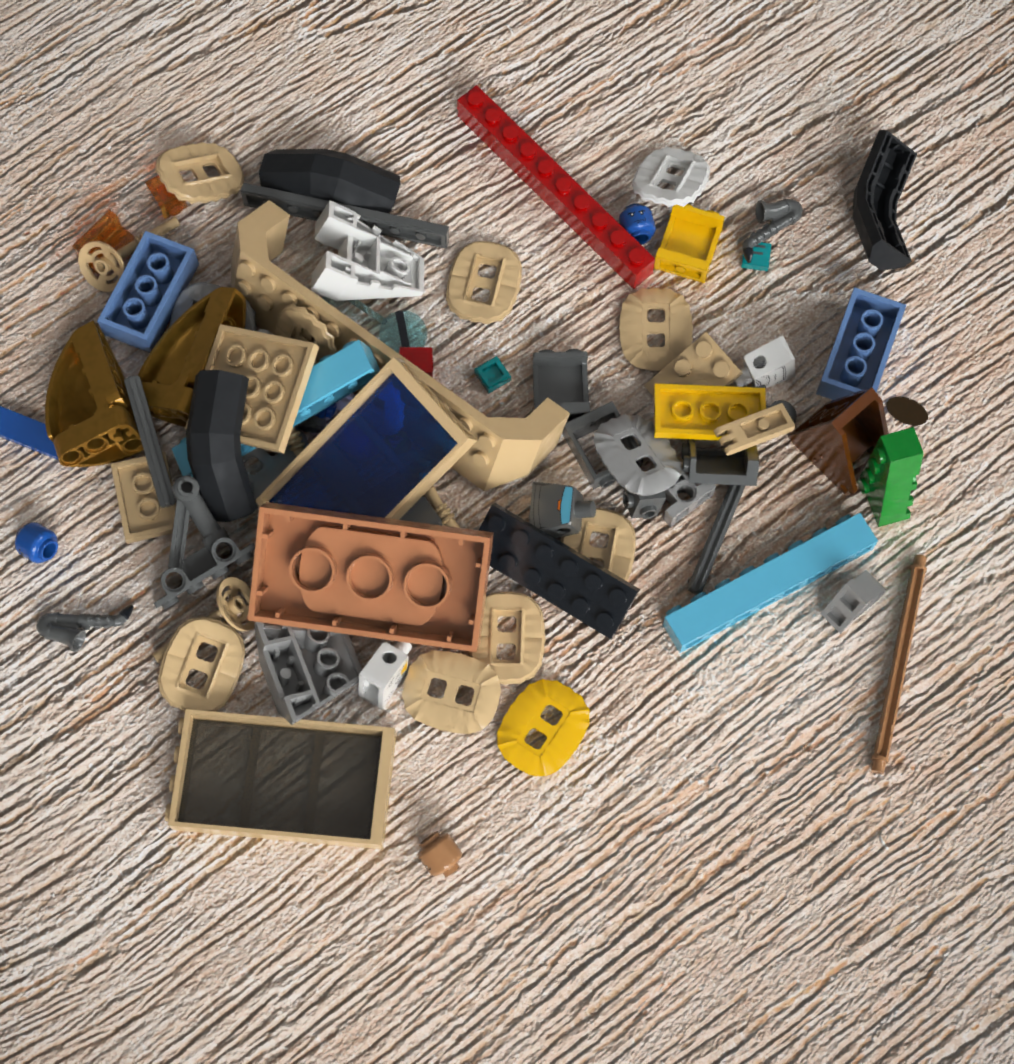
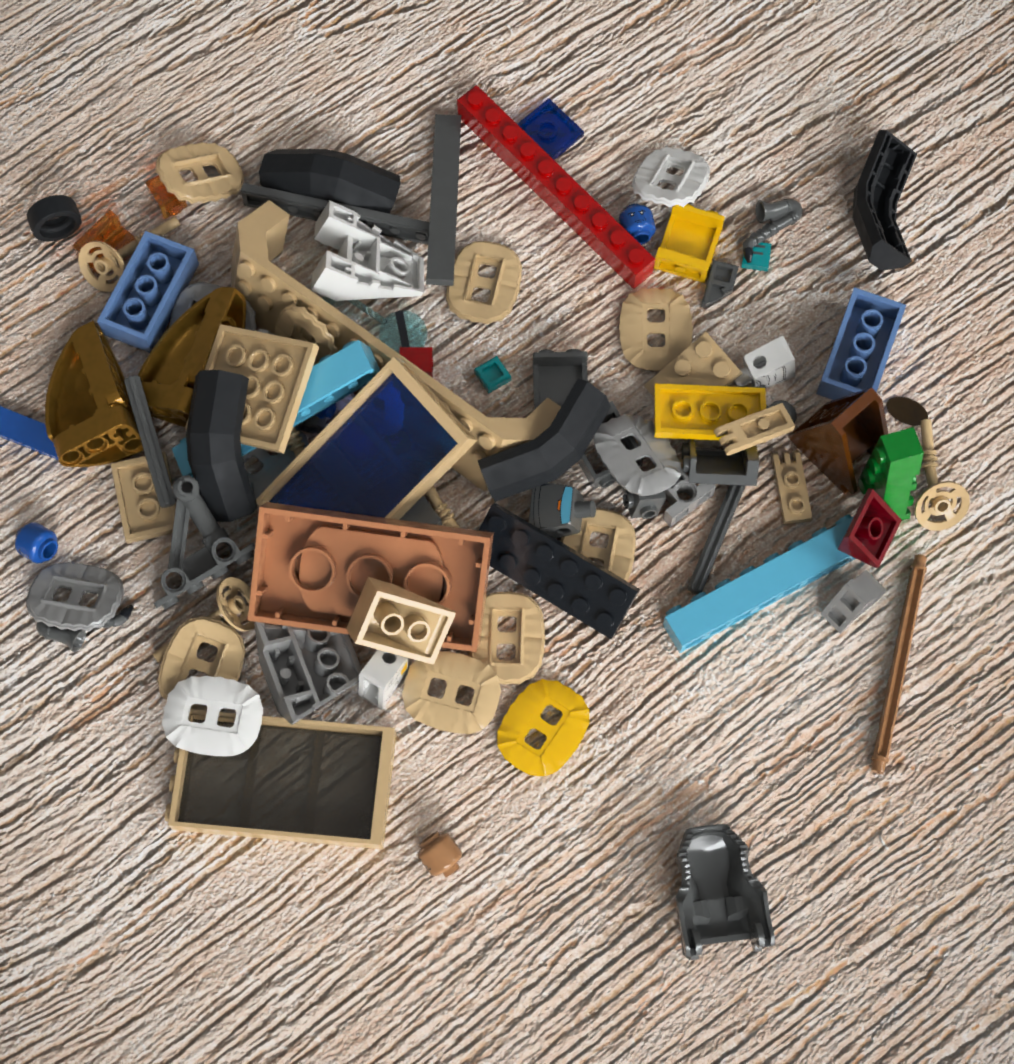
none -> black tyre [26,195,82,242]
none -> light grey piece [26,562,125,632]
none -> white piece [162,676,263,756]
none -> tan slope [346,577,456,665]
none -> dark grey tile [426,114,461,286]
none -> black piece [478,378,611,502]
none -> clear blue tile [517,99,584,160]
none -> dark grey animal [675,824,775,960]
none -> dark grey tile [701,260,739,308]
none -> tan hinge [771,450,812,525]
none -> dark red slope [838,488,902,568]
none -> tan dish [914,419,970,531]

